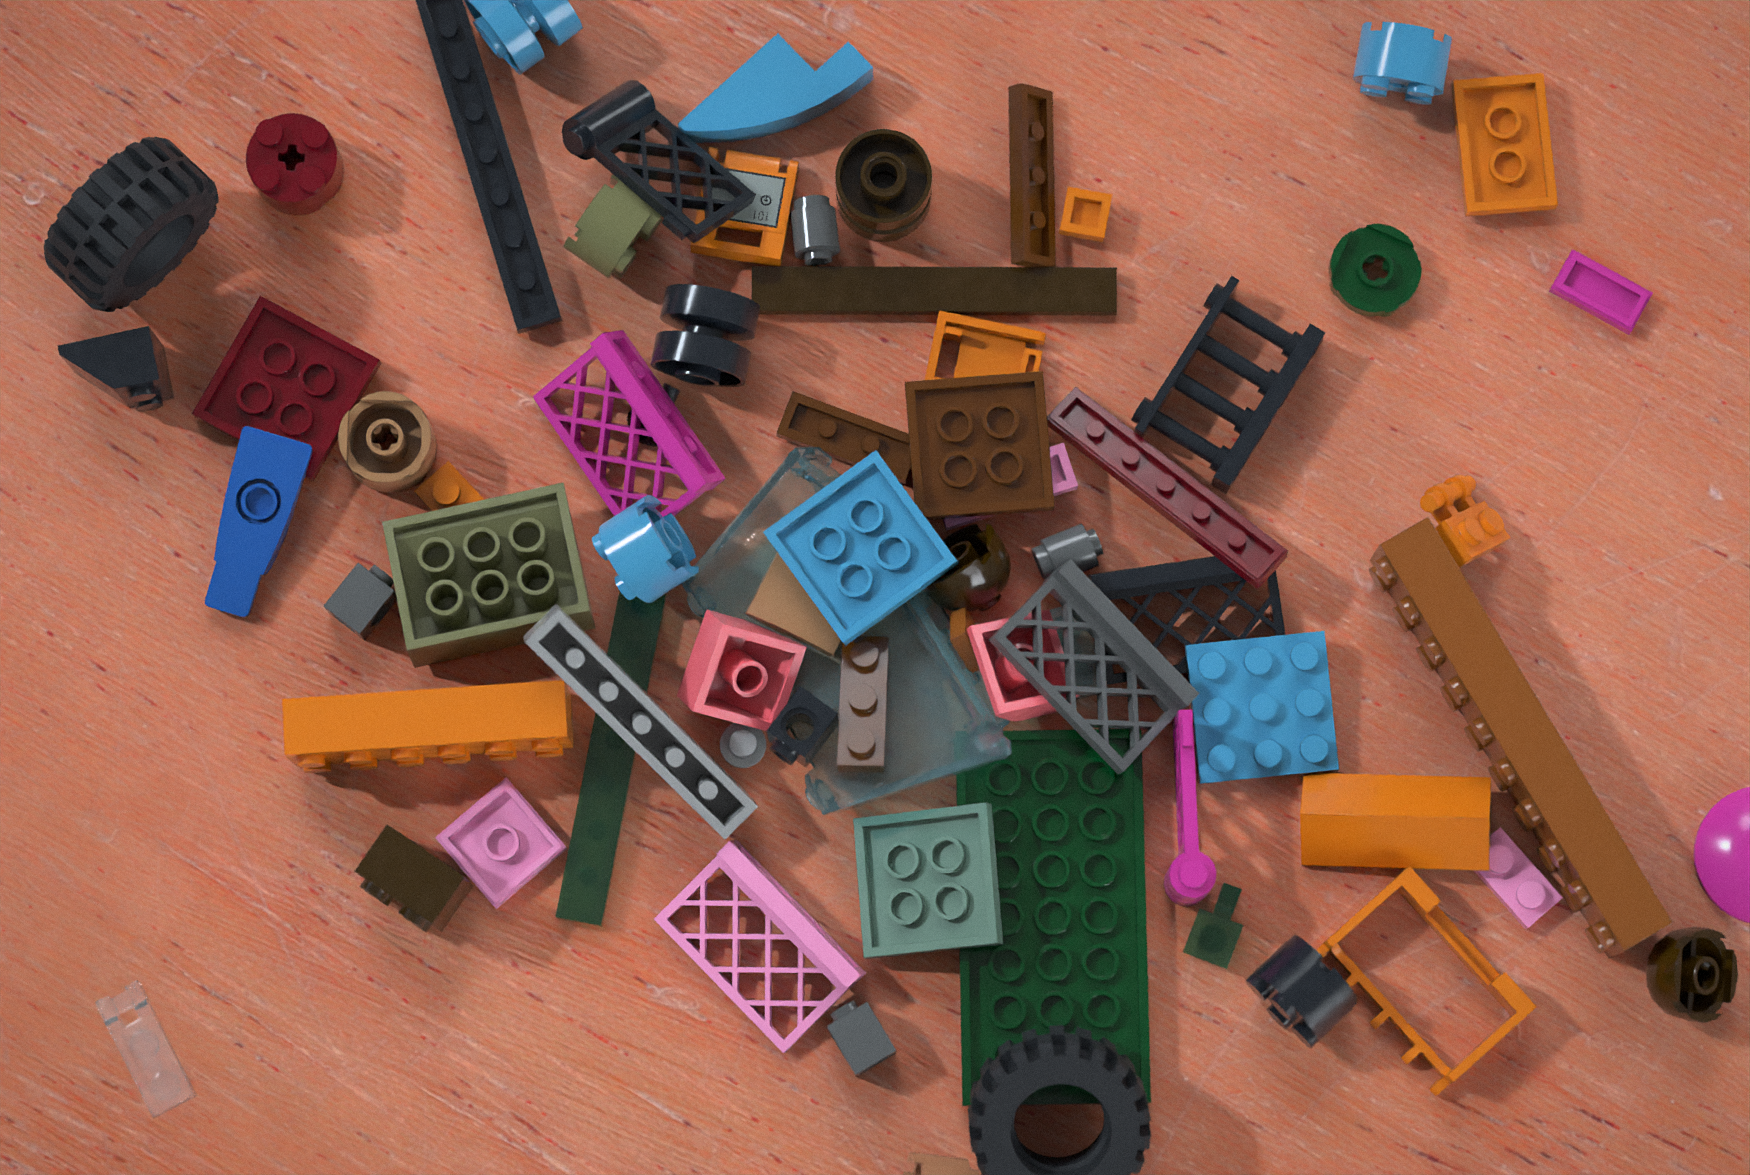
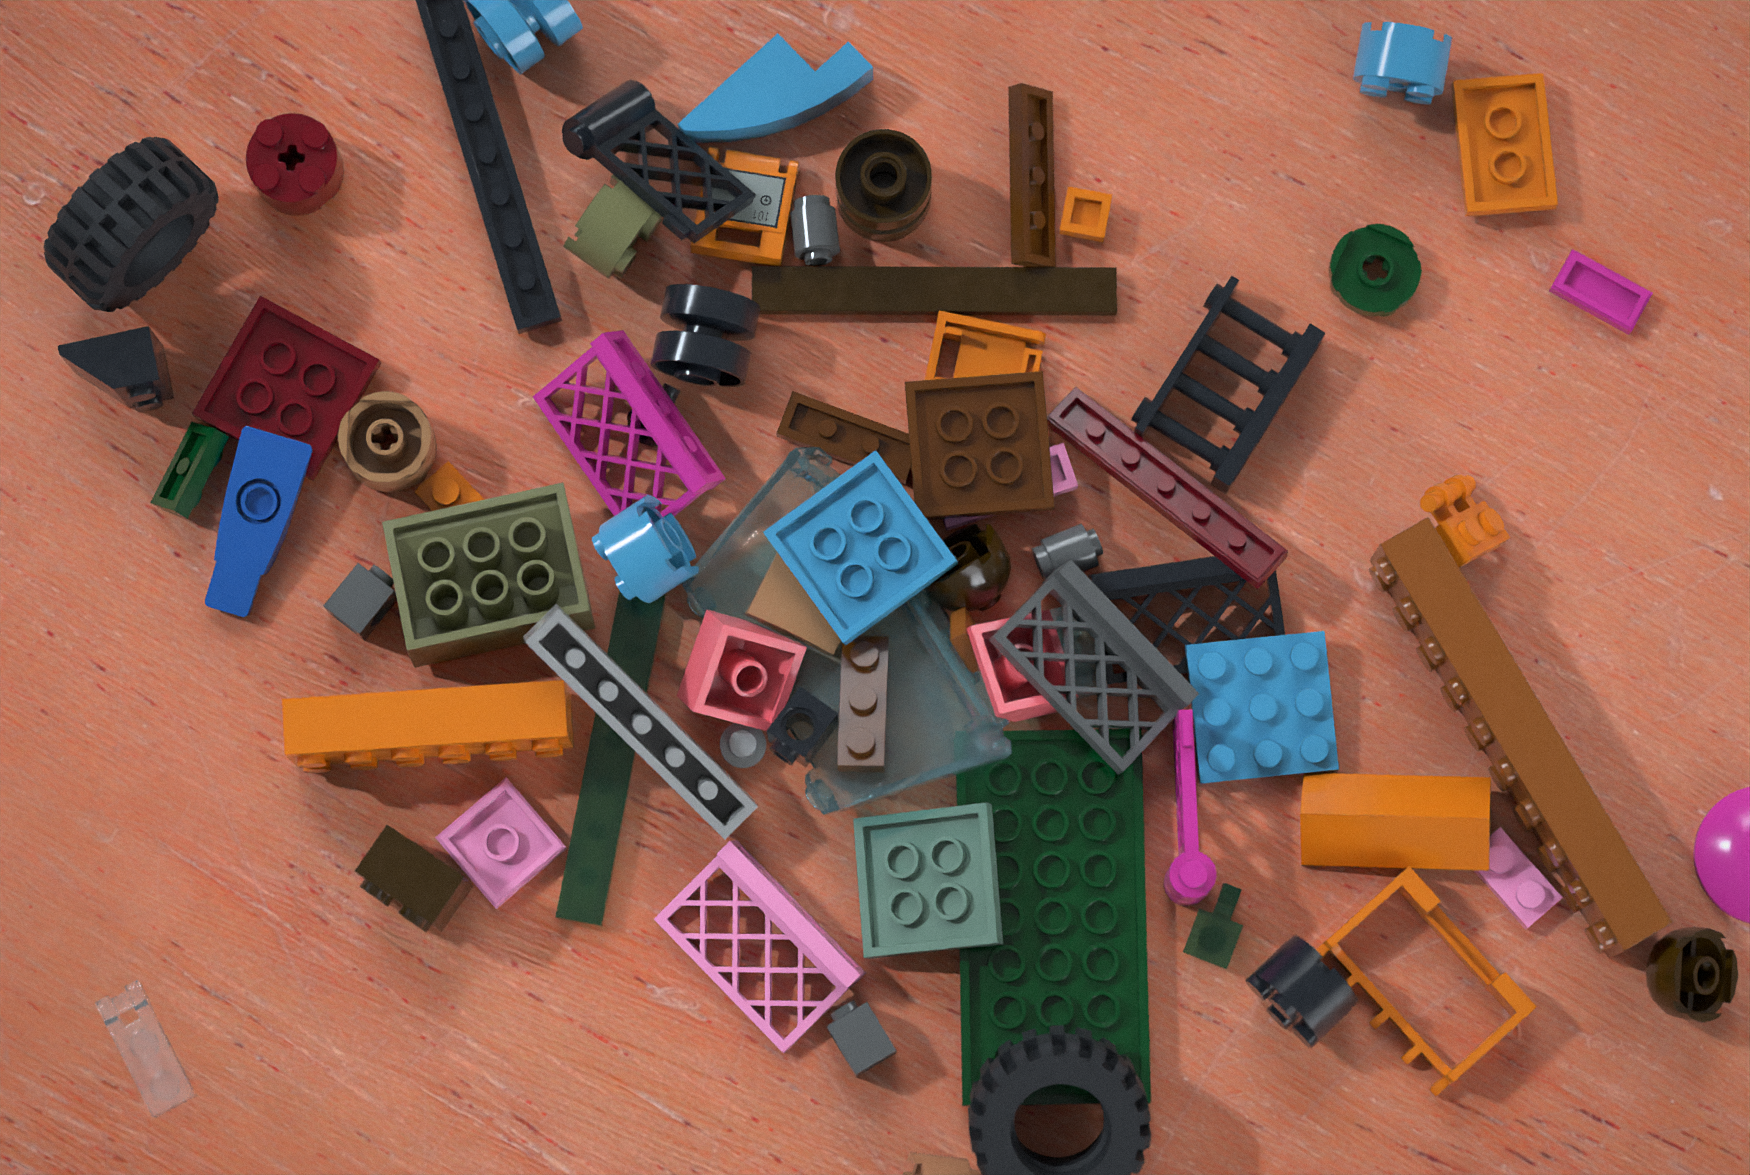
none -> dark green plate [150,422,229,519]

